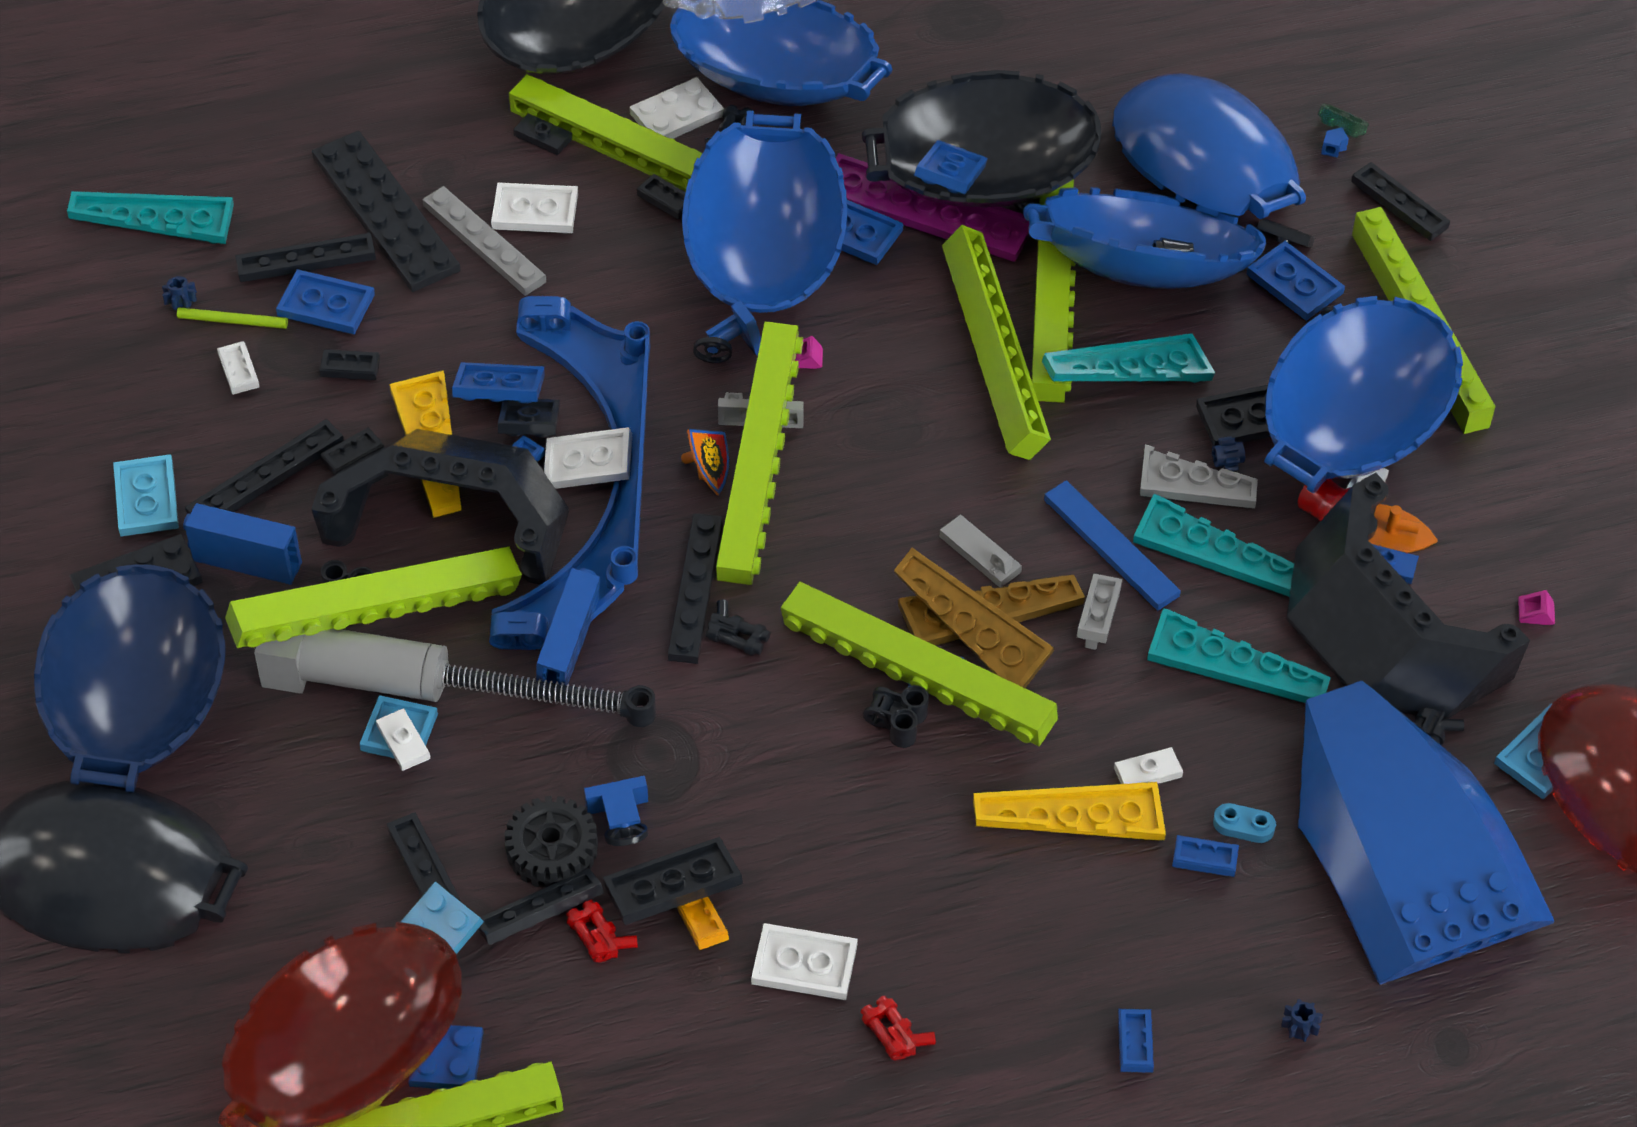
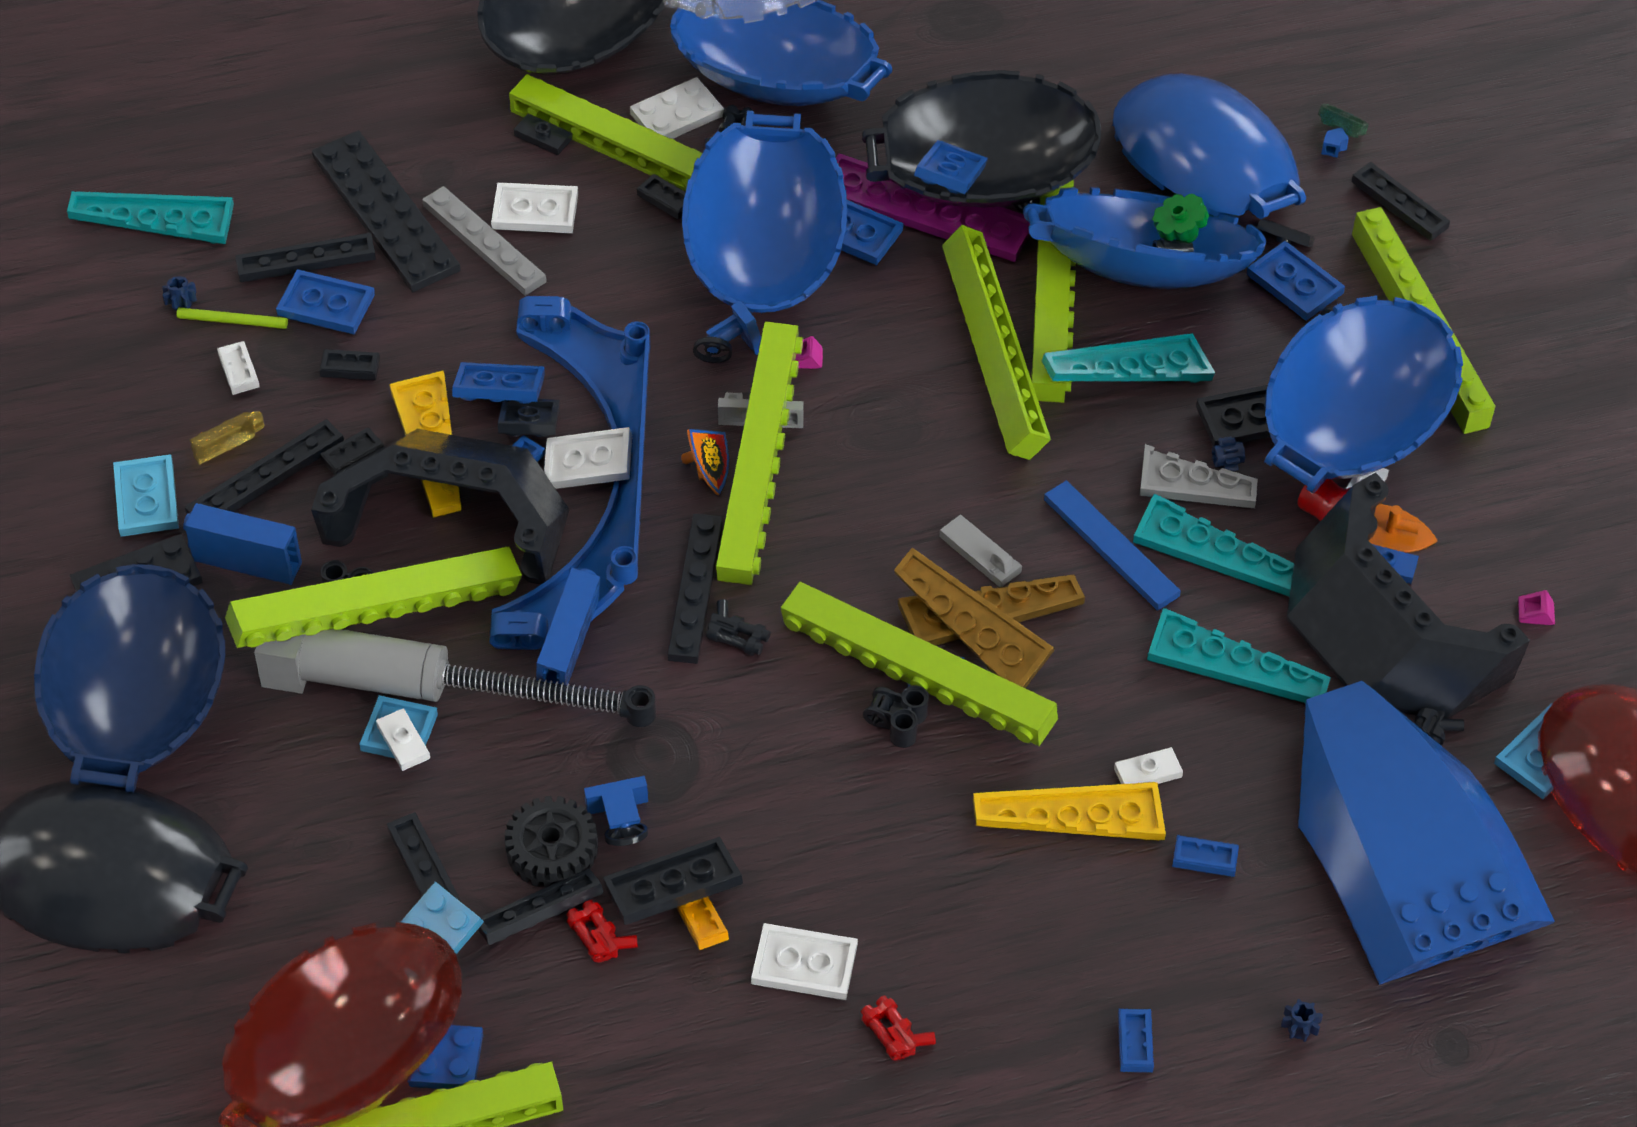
light grey hinge [1077,574,1122,650] -> none
dark azure plate [1213,803,1276,843] -> none
none -> clear yellow hinge [190,411,264,465]
none -> green plant [1152,194,1209,243]

